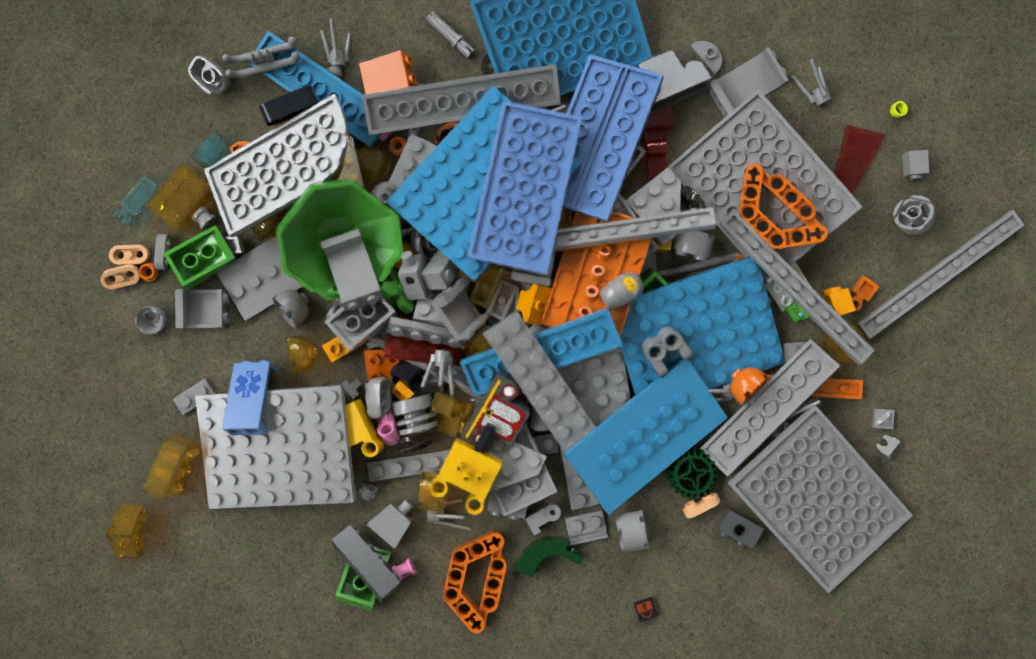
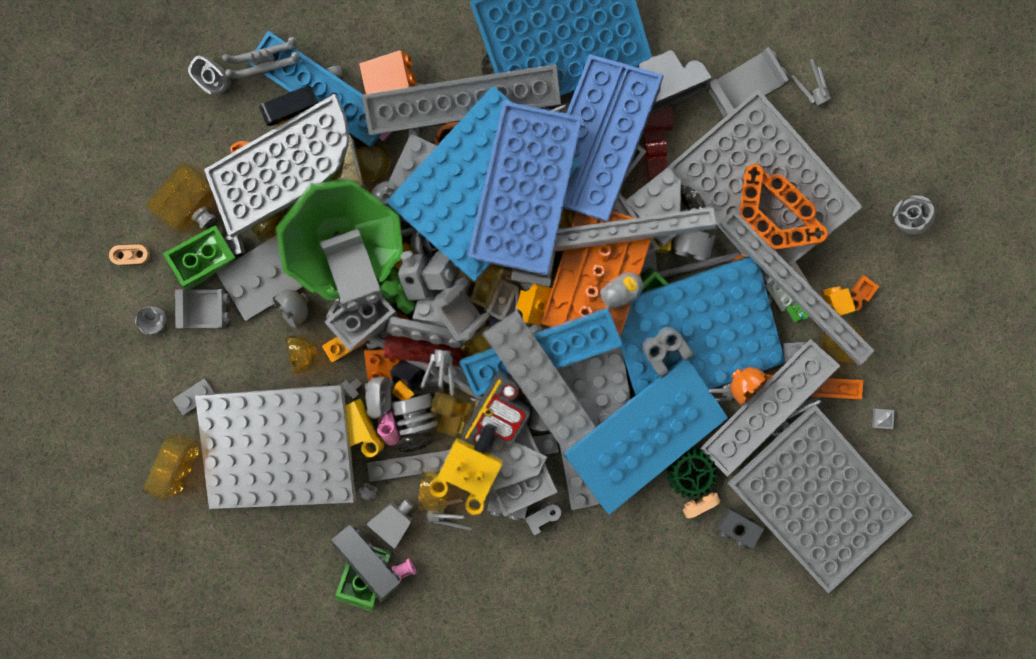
light nougat plate [100,264,140,289] -> none
clear yellow brick [106,503,146,559] -> none
clear light blue plate [113,175,161,224] -> none
orange plate [139,263,159,282] -> none
light grey beam [154,233,171,270] -> none
clear light blue cylinder [188,130,228,168] -> none
medium blue panel [222,360,278,435] -> none
light grey plant [320,18,352,67] -> none
orange plate [389,136,407,156] -> none
light grey pin [426,11,476,59] -> none
orange piece [443,530,507,634] -> none
dark green arch [515,536,583,578] -> none
light grey plate [565,509,608,545] -> none
light grey brick [616,510,649,552] -> none
tile [634,597,658,622] -> none
light grey plate [690,41,722,75] -> none
clear red wing [834,125,885,194] -> none
light grey plate [856,210,1024,339] -> none
light grey tile [876,435,902,461] -> none
neon yellow hinge [890,101,908,118] -> none
light grey brick [902,150,929,180] -> none

